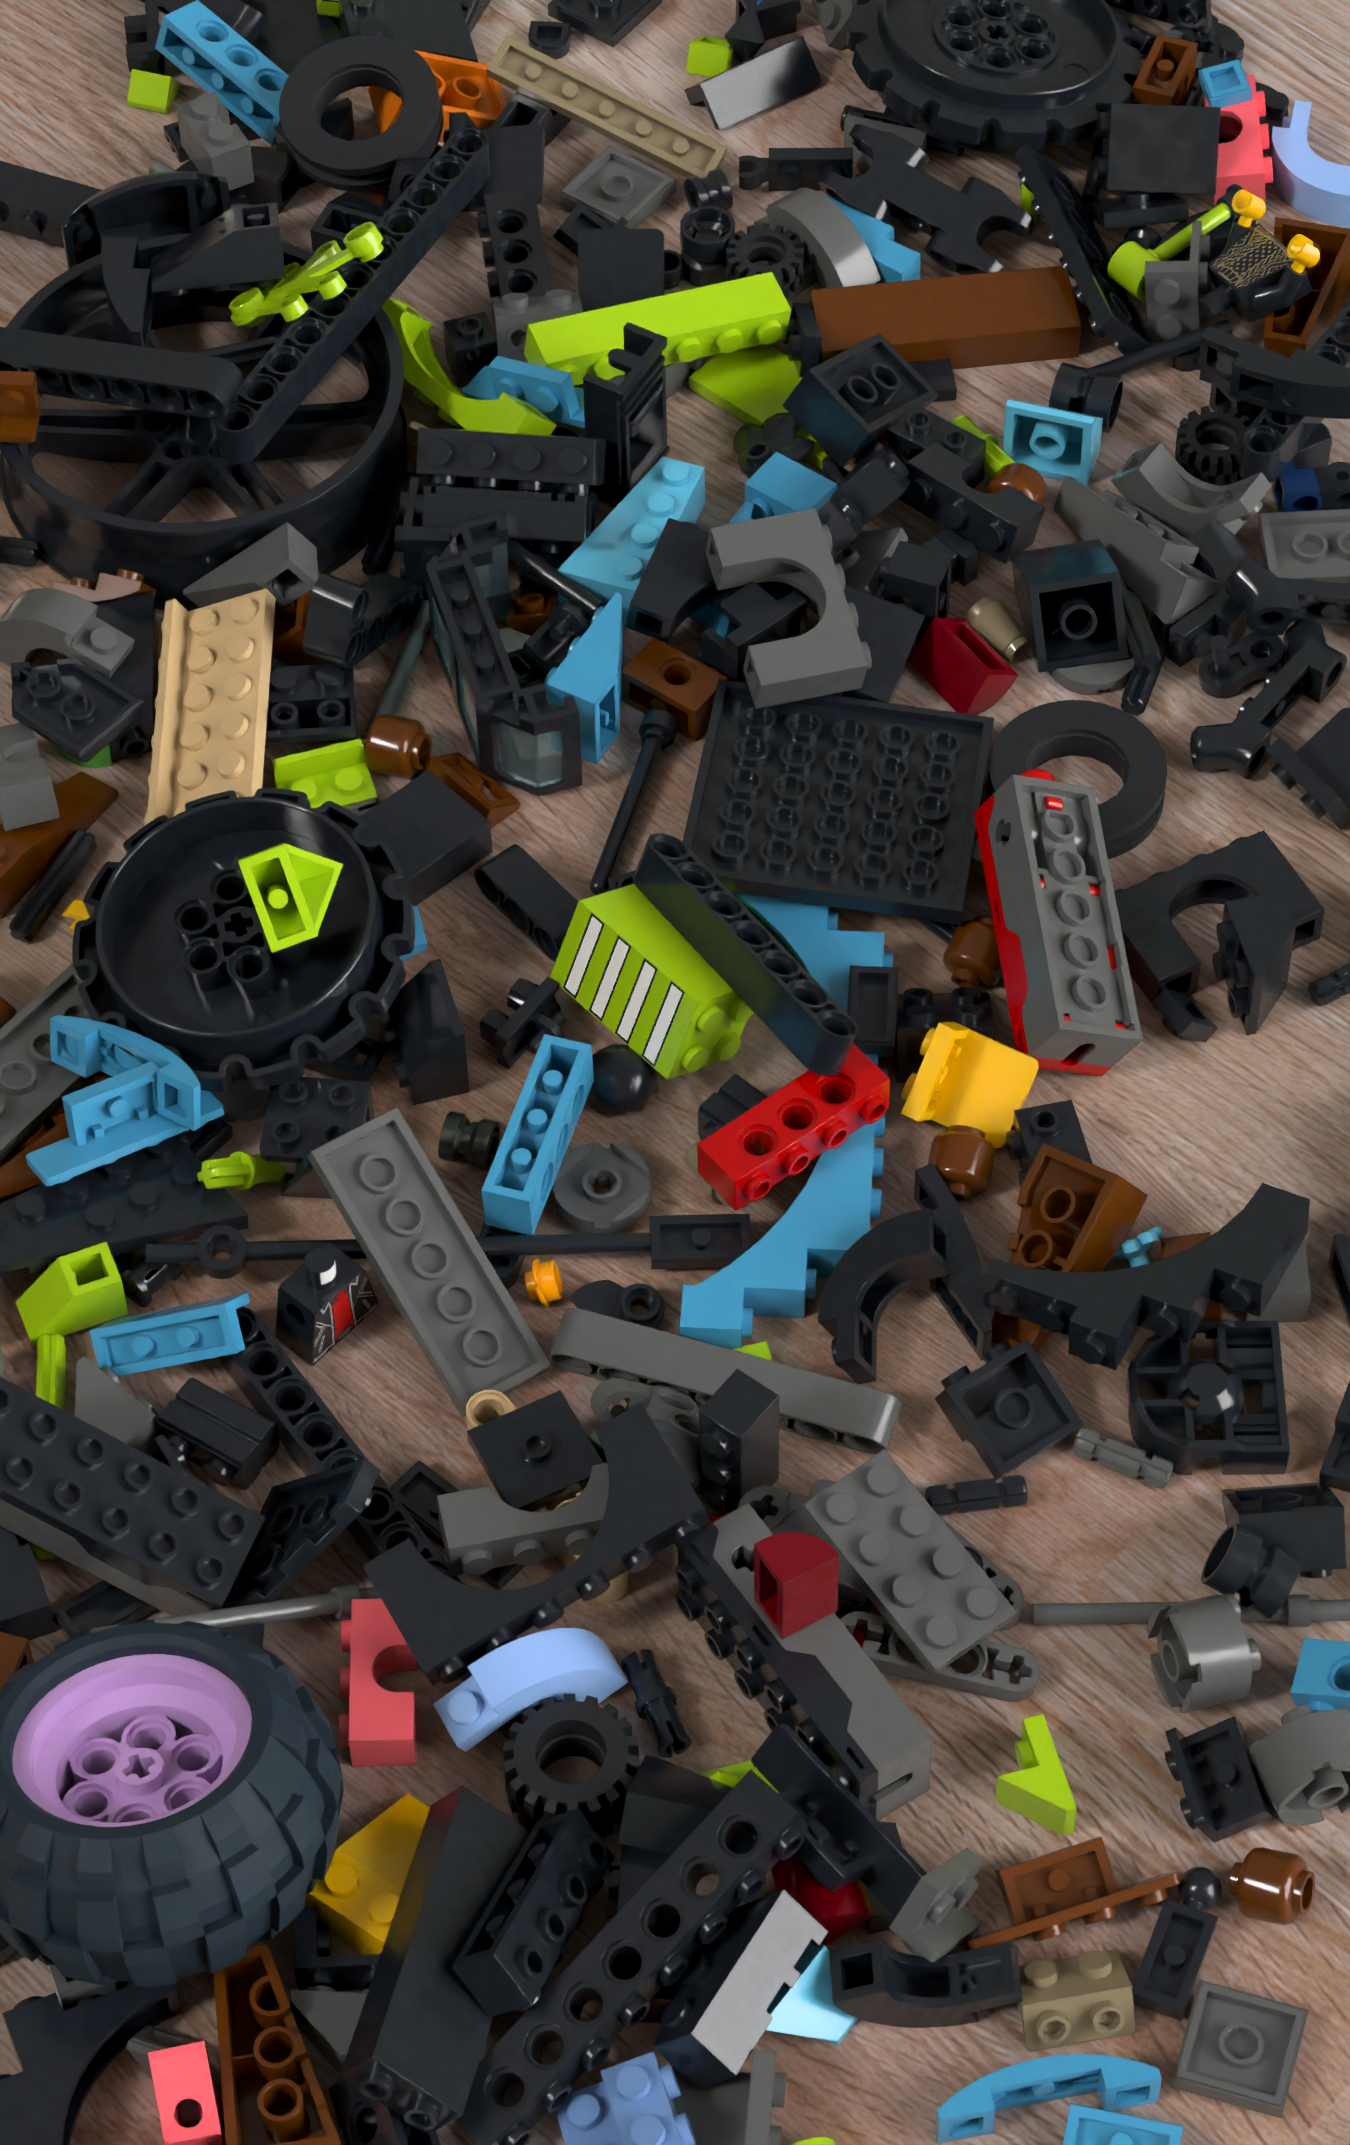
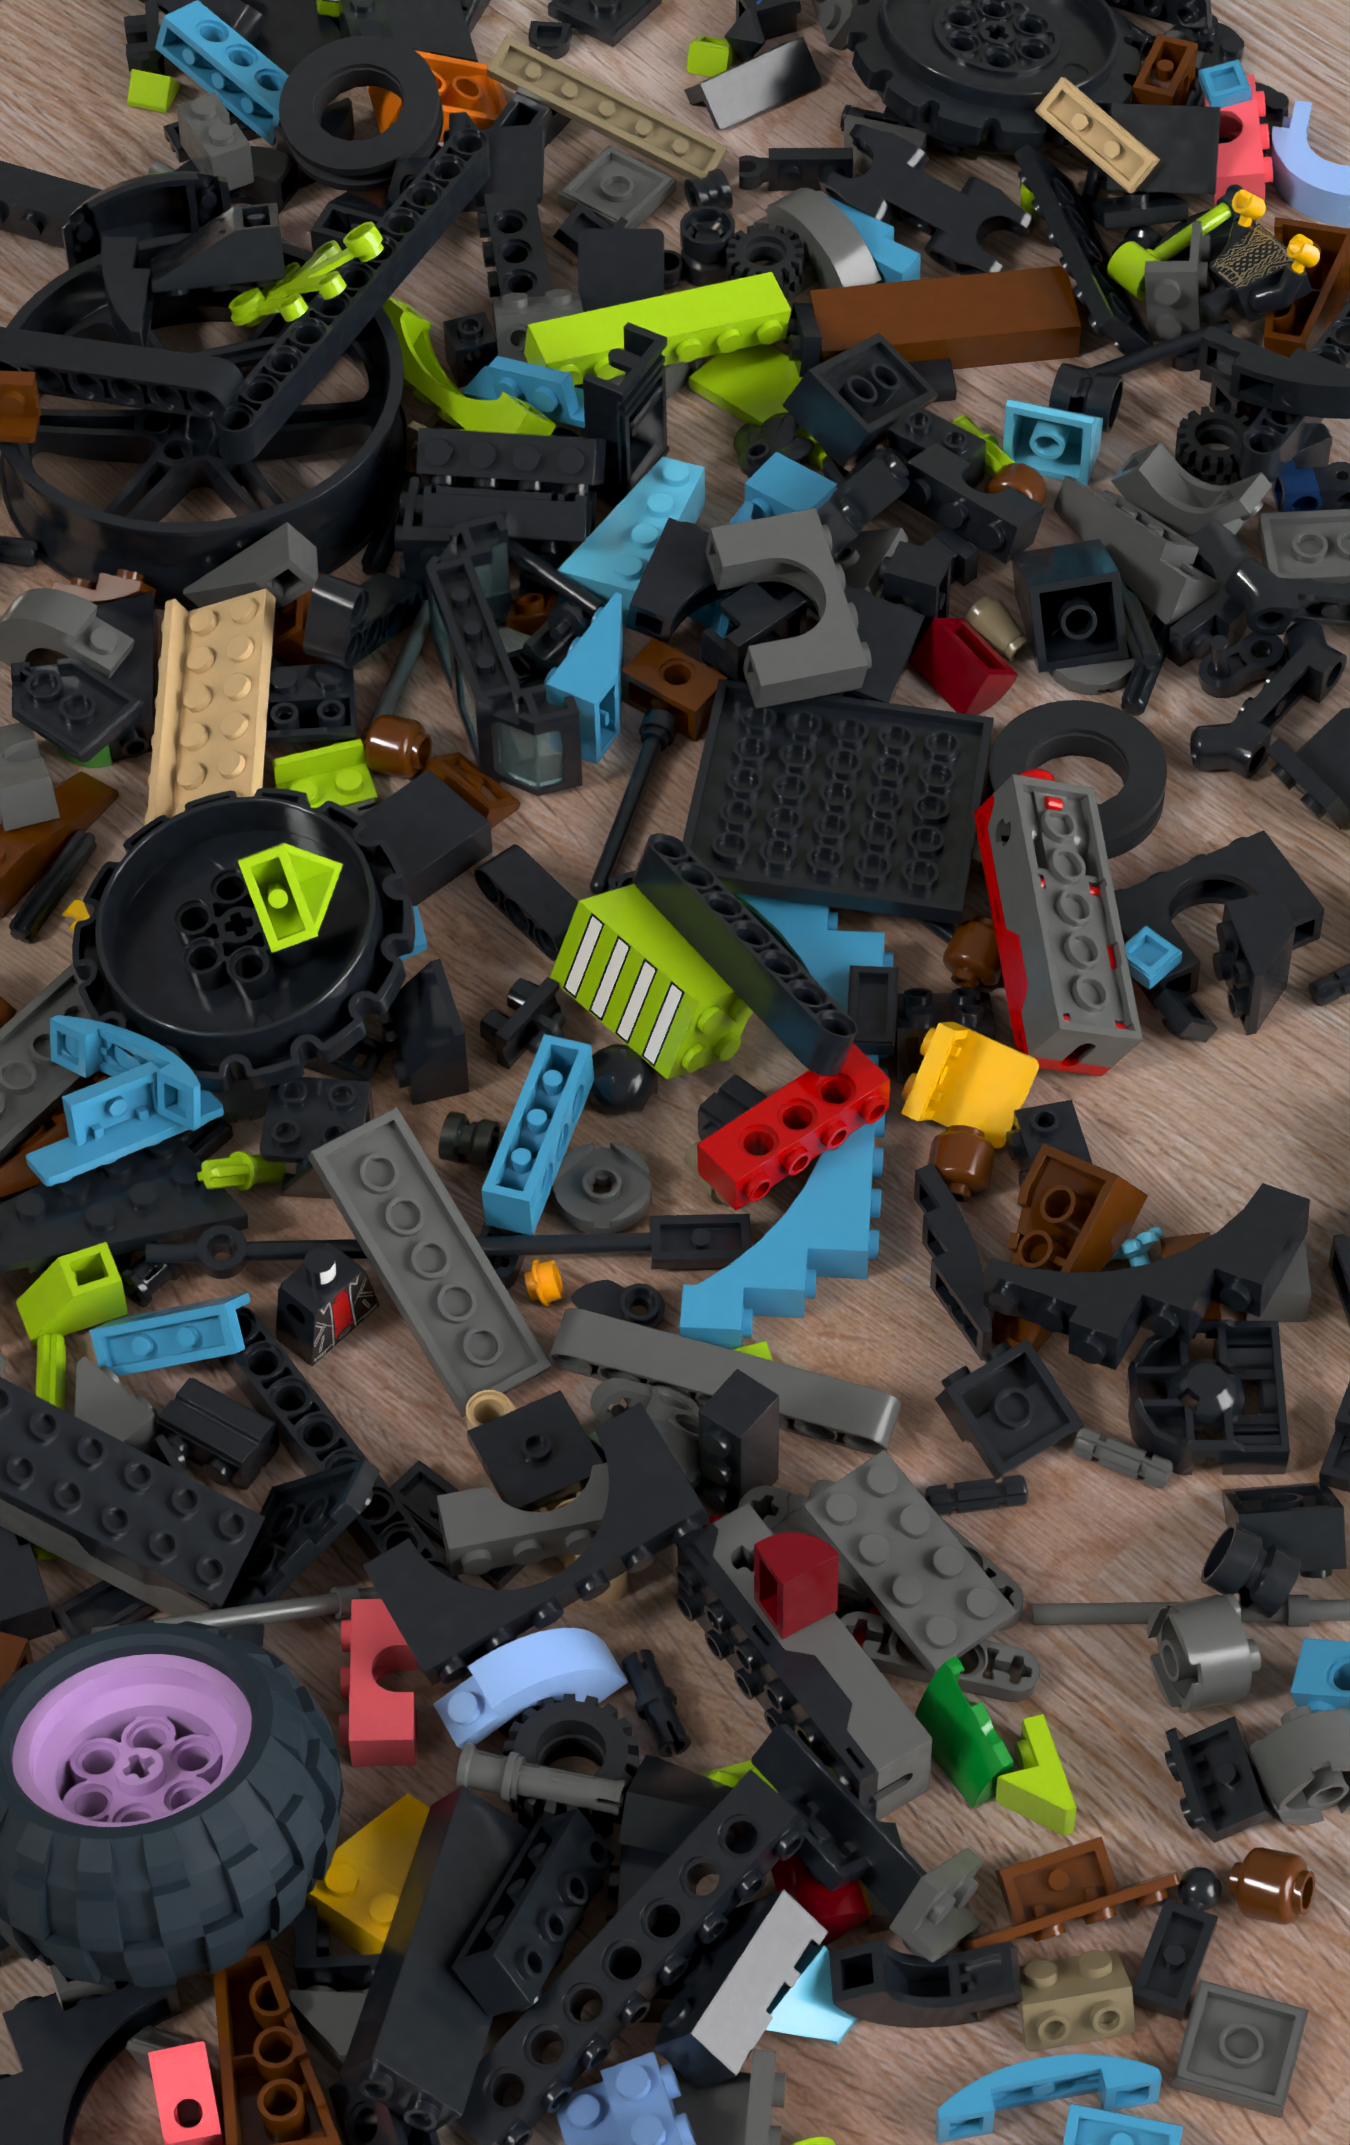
black arch [818,1208,950,1384] -> none
none -> dark grey pin [456,1742,626,1816]
none -> green slope [915,1656,1014,1809]
none -> tan tile [1035,77,1160,194]
none -> dark azure tile [1124,926,1183,990]

